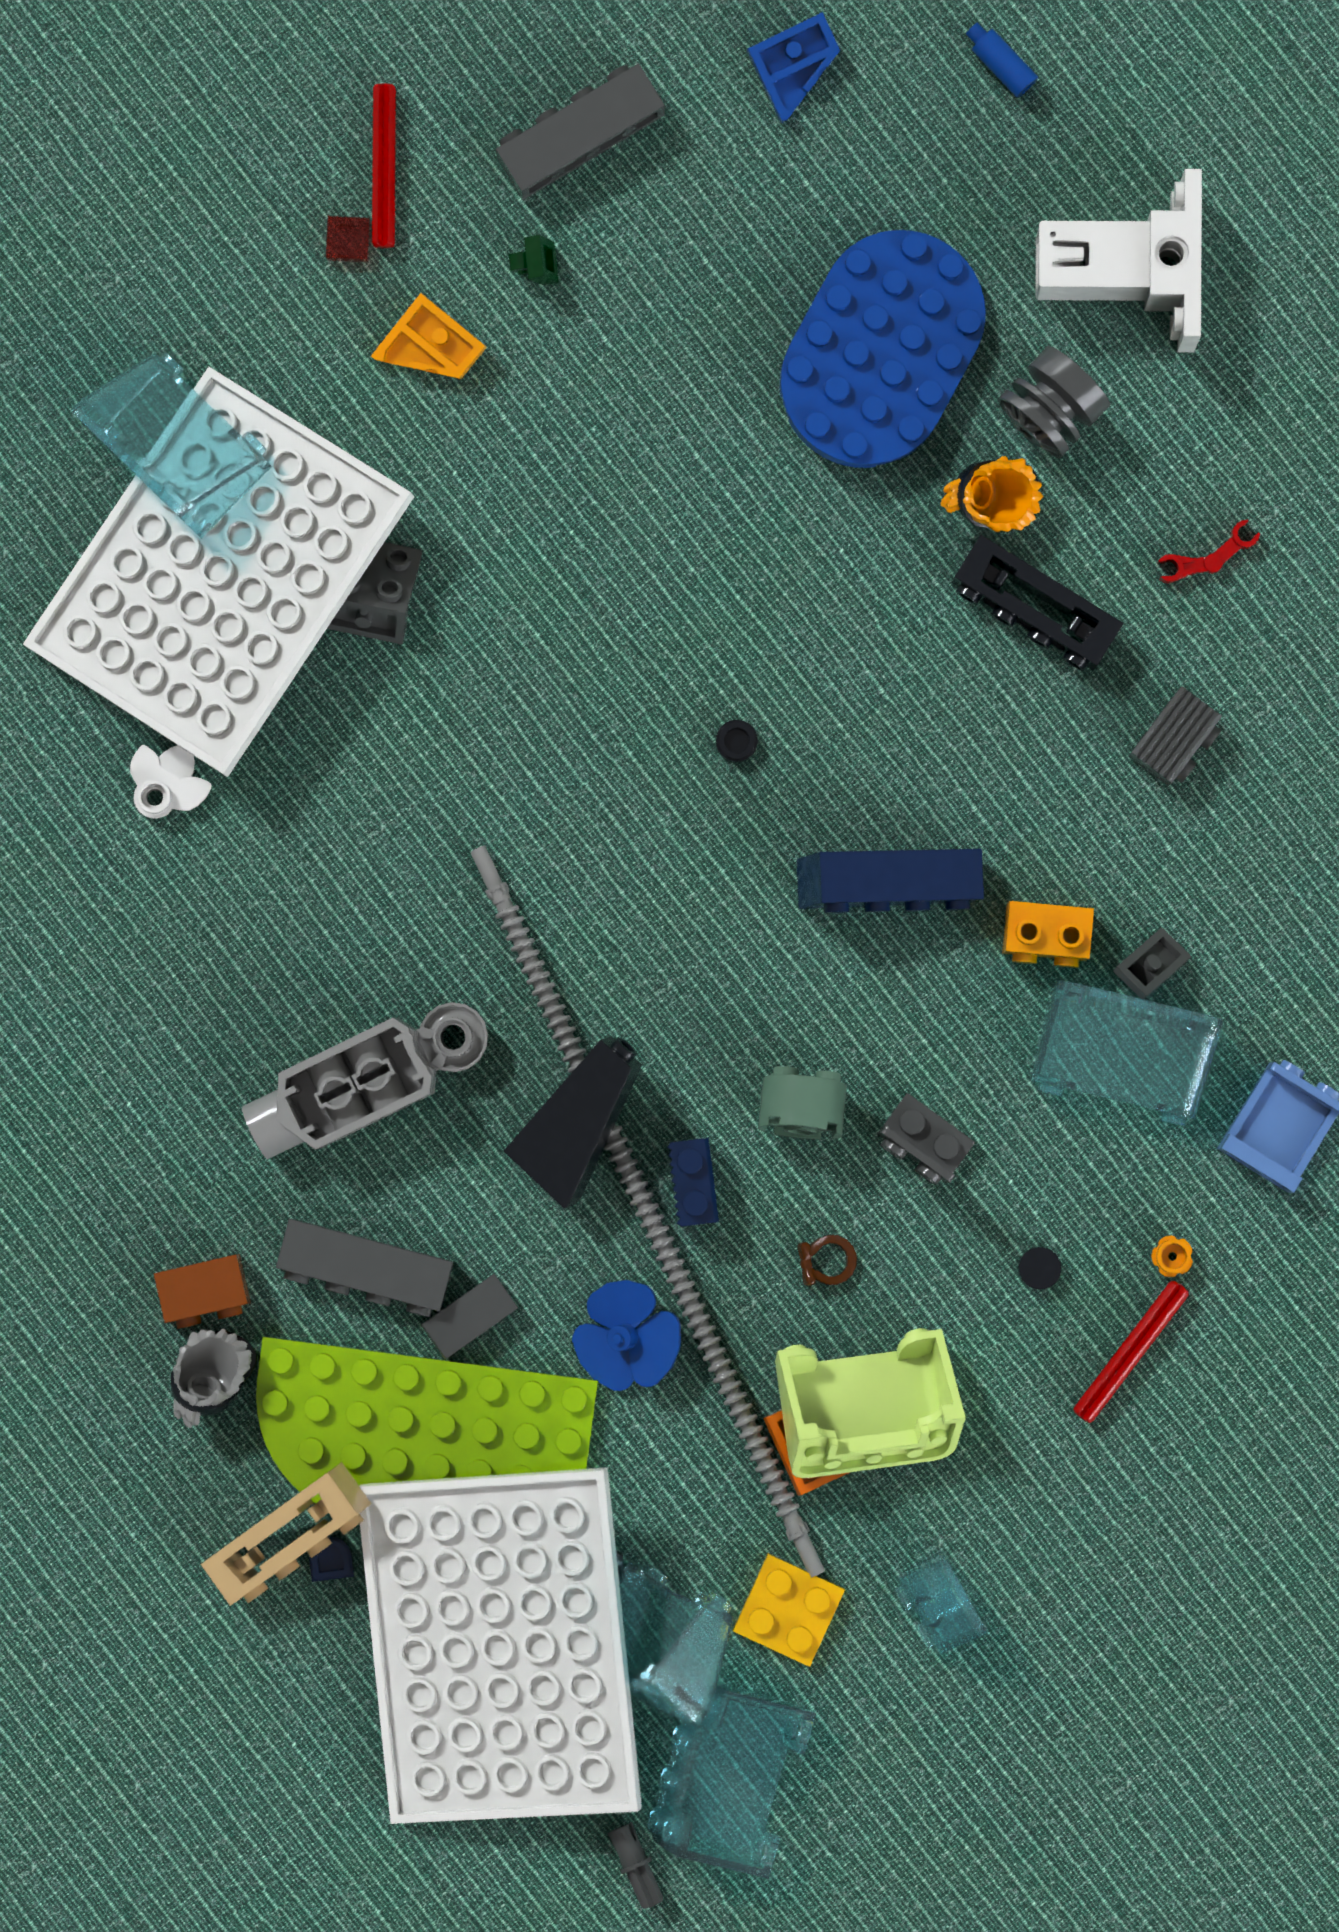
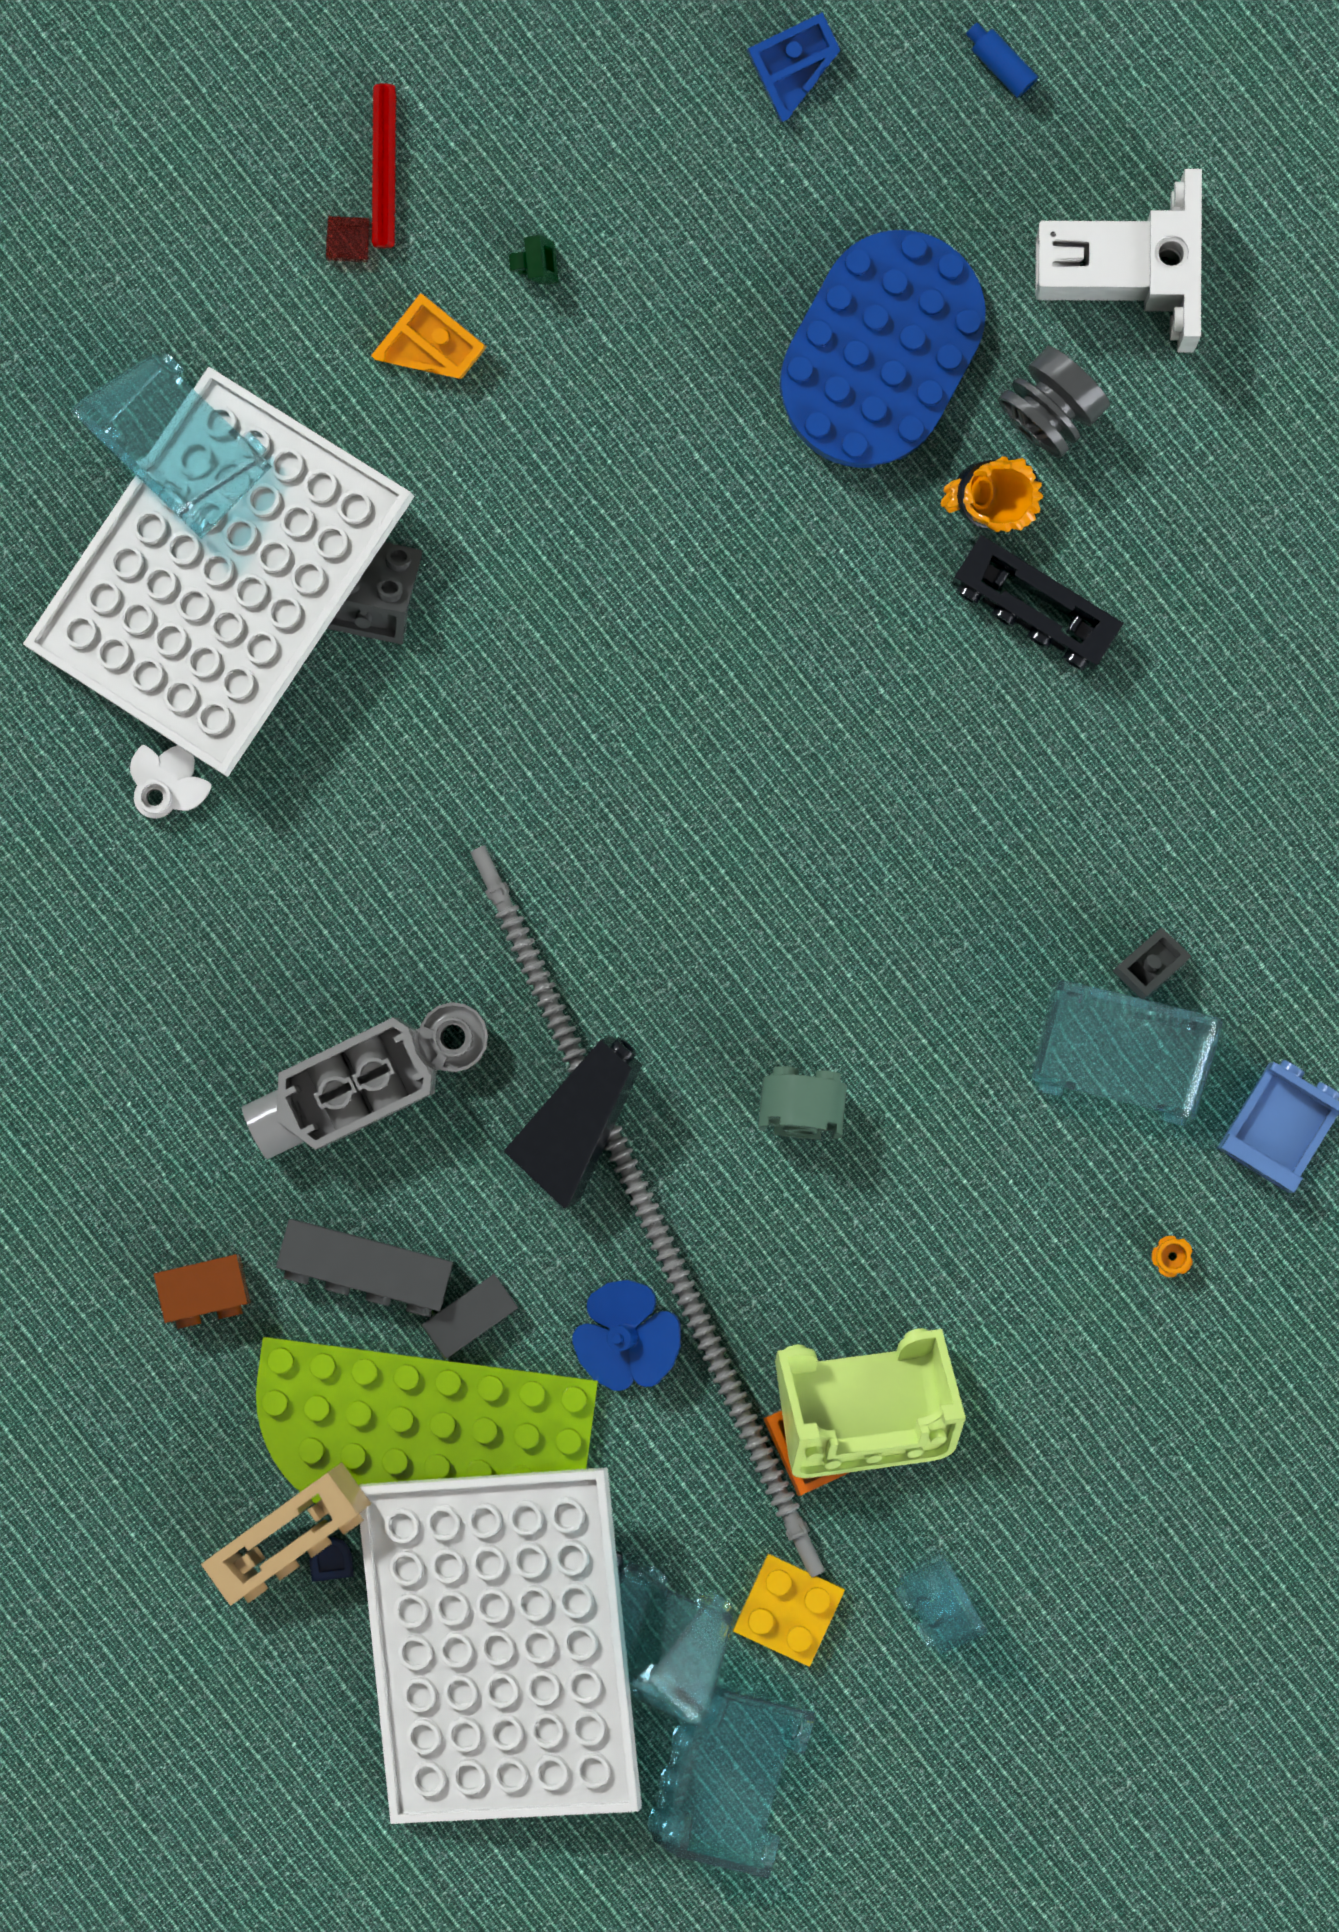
light grey hair [171,1328,257,1428] -> none
dark grey brick [496,63,665,200] -> none
dark grey axle [607,1822,663,1909] -> none
dark blue brick [667,1138,719,1227] -> none
black tile [716,720,758,763] -> none
dark blue wedge [796,849,984,913] -> none
reddish brown piece [797,1235,857,1286] -> none
dark grey bracket [877,1093,975,1185] -> none
light orange brick [1002,901,1094,968] -> none
black tile [1018,1247,1061,1289] -> none
red axle [1073,1280,1189,1423] -> none
dark grey brick [1128,686,1222,786] -> none
red piece [1157,520,1260,584] -> none

